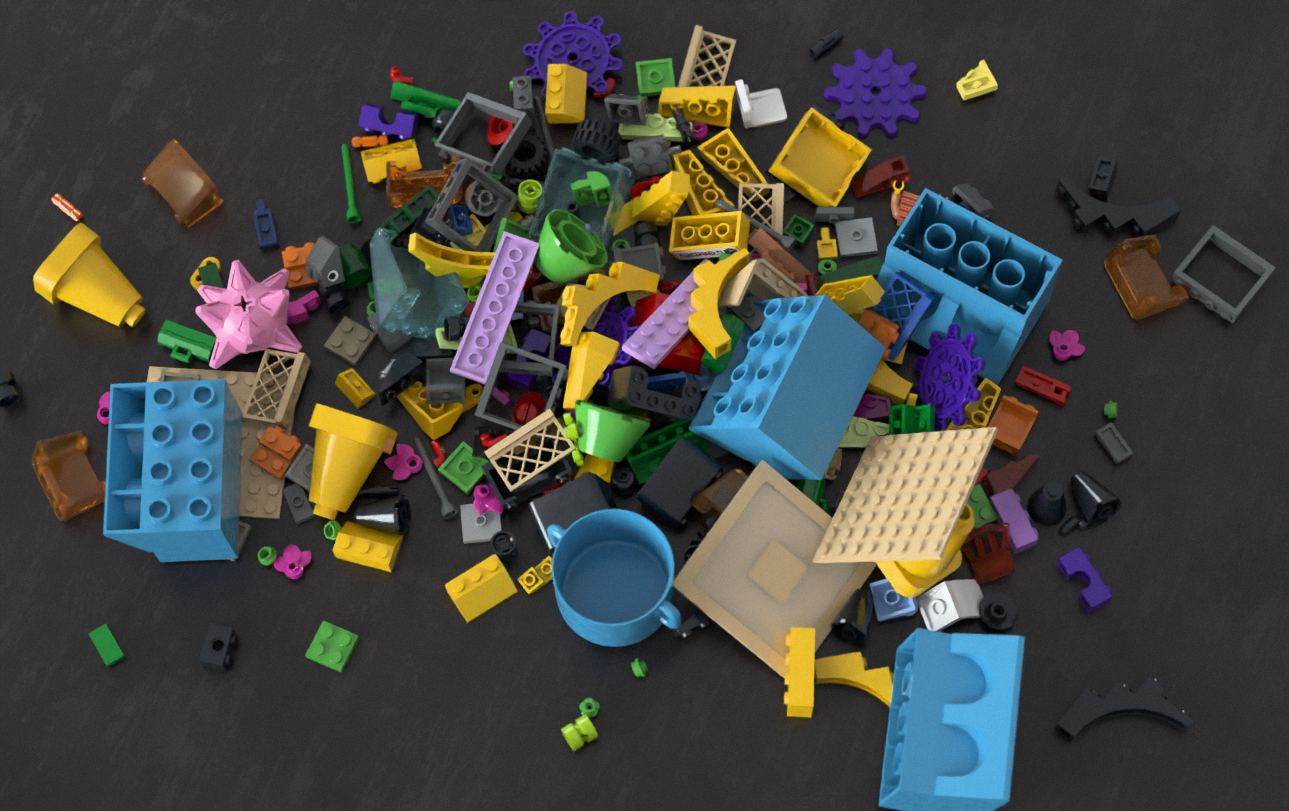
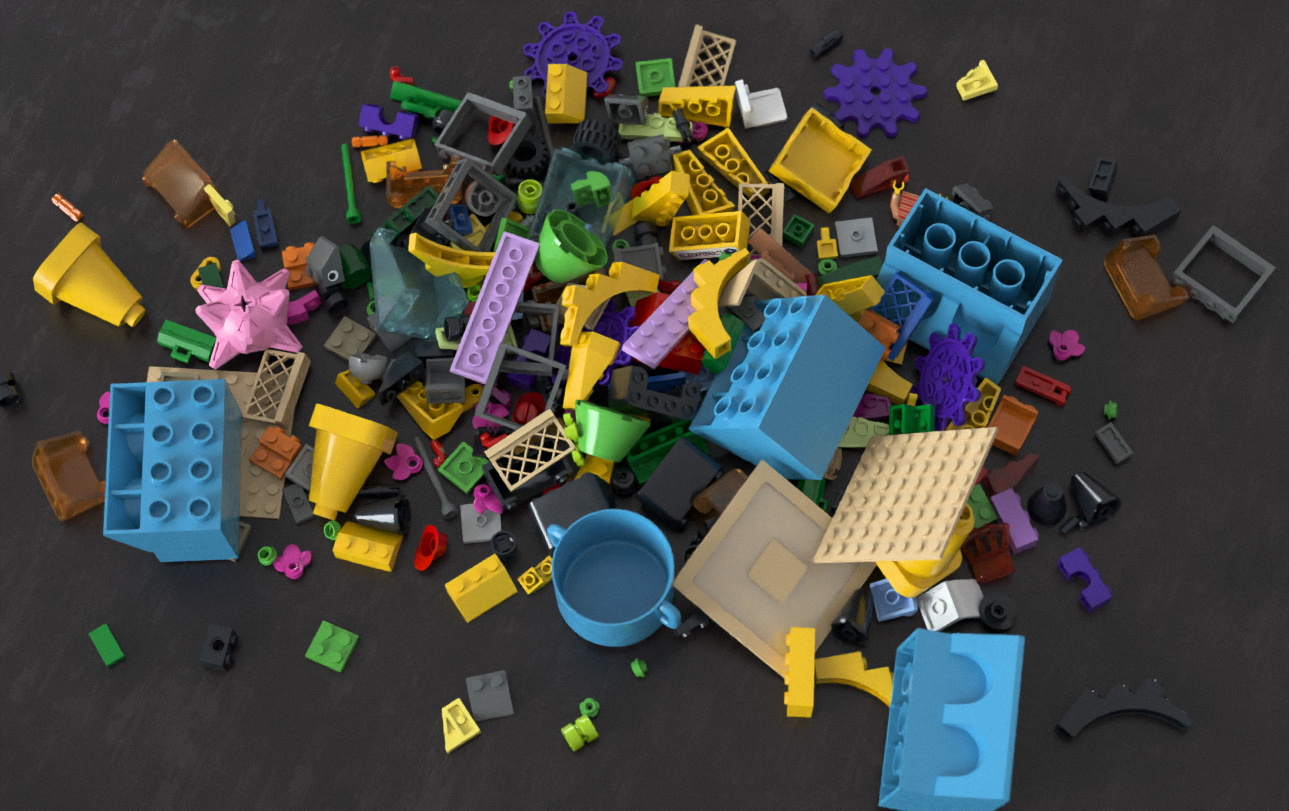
dark grey piece [716,200,796,252] -> none
dark grey plate [814,207,854,223] -> none
none -> light yellow wing [204,184,236,227]
none -> blue slope [230,220,256,262]
none -> light grey cylinder [349,353,387,384]
none -> red piece [414,525,448,571]
none -> light yellow wing [442,698,481,753]
none -> dark grey slope [466,670,514,723]
none -> dark pink plate [472,401,509,433]

